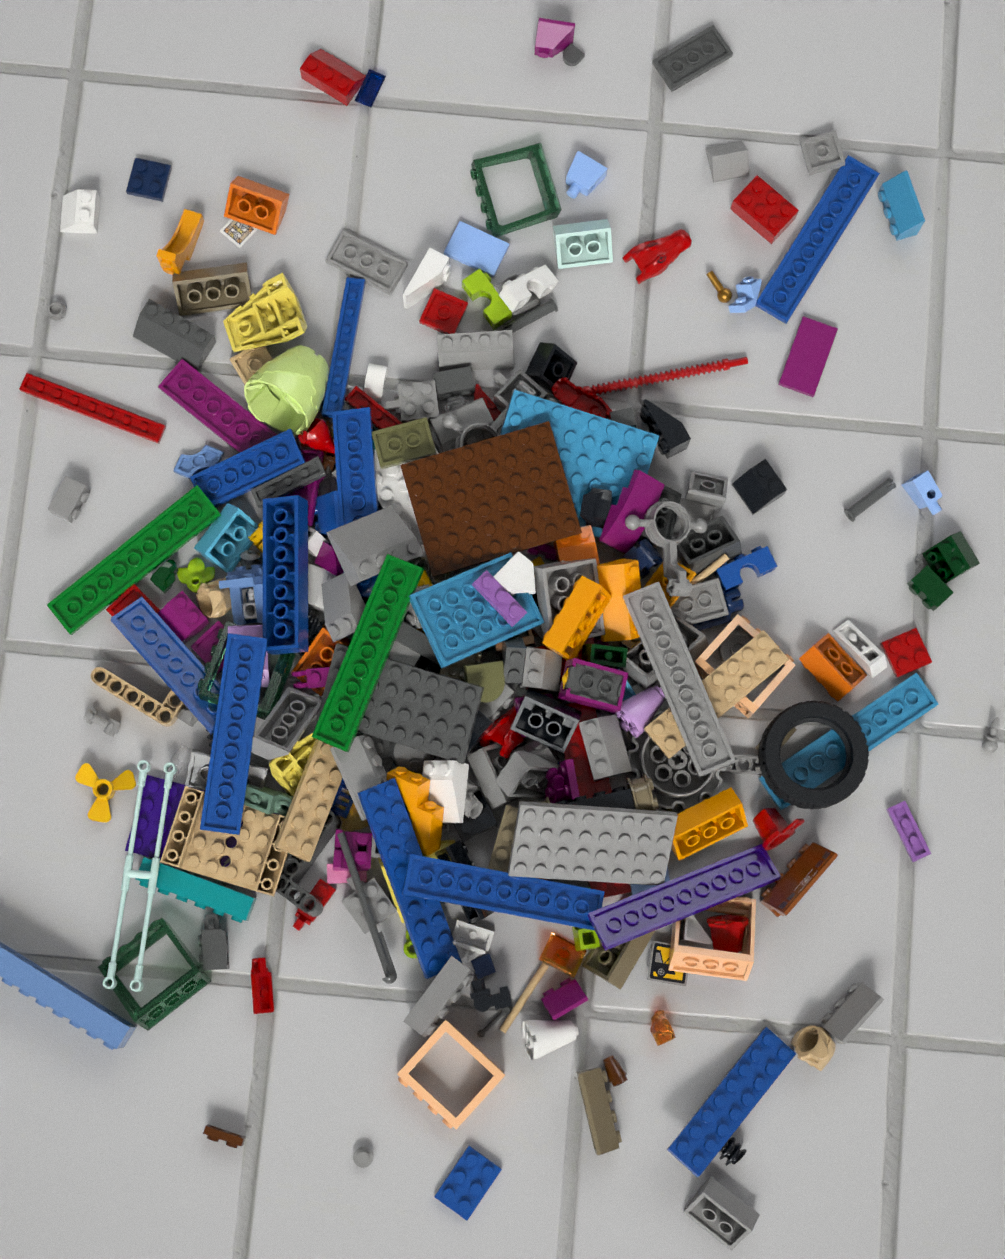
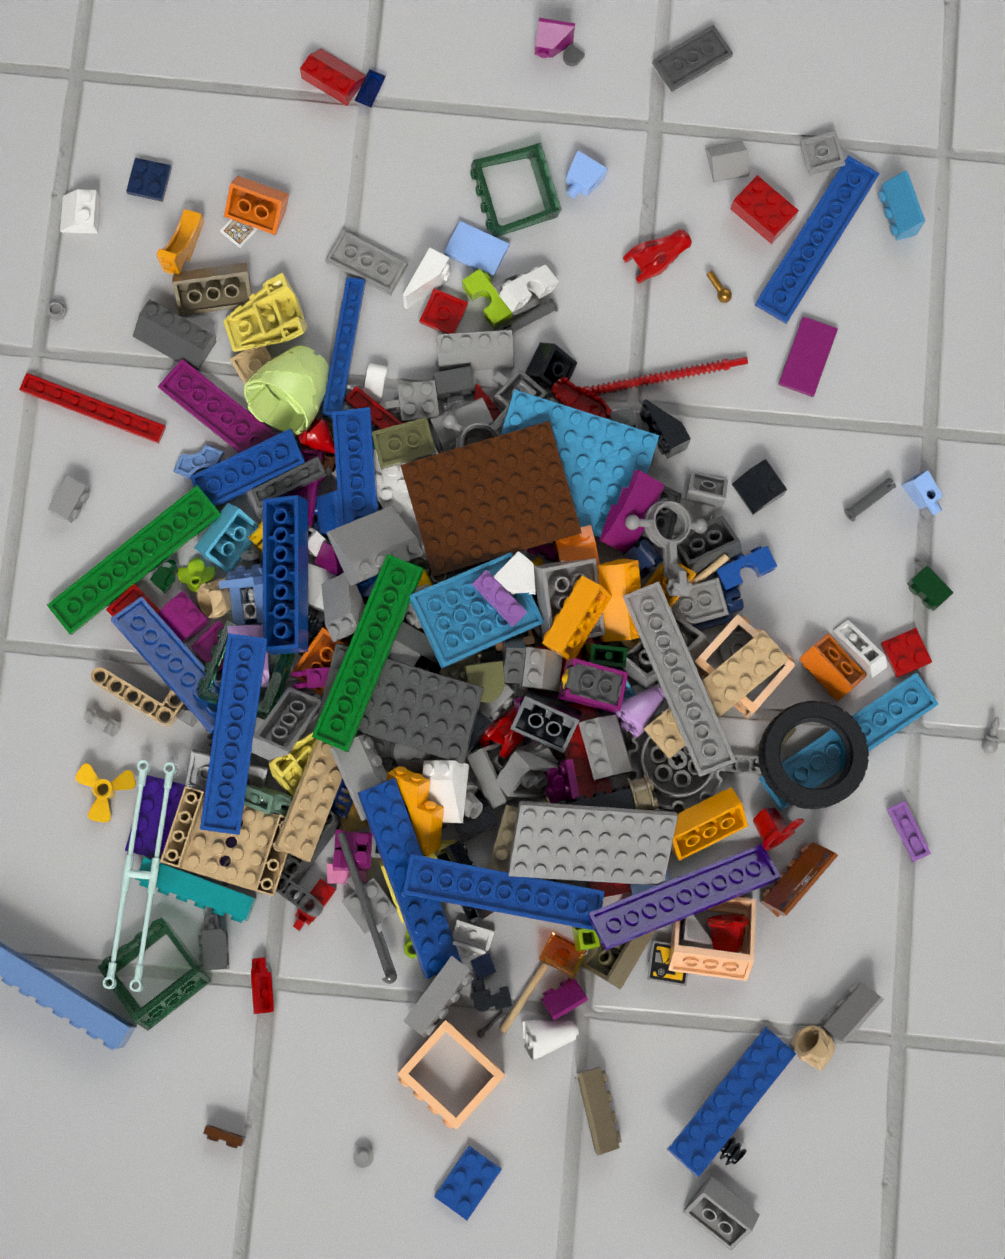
light aqua slope [553,219,613,269] -> none
black slope [580,487,612,528] -> none
reddish brown cone [603,1055,628,1087] -> none
clear orange rock [650,1010,676,1046] -> none
light blue slope [729,276,762,313] -> none
dark green slope [922,531,980,584] -> none

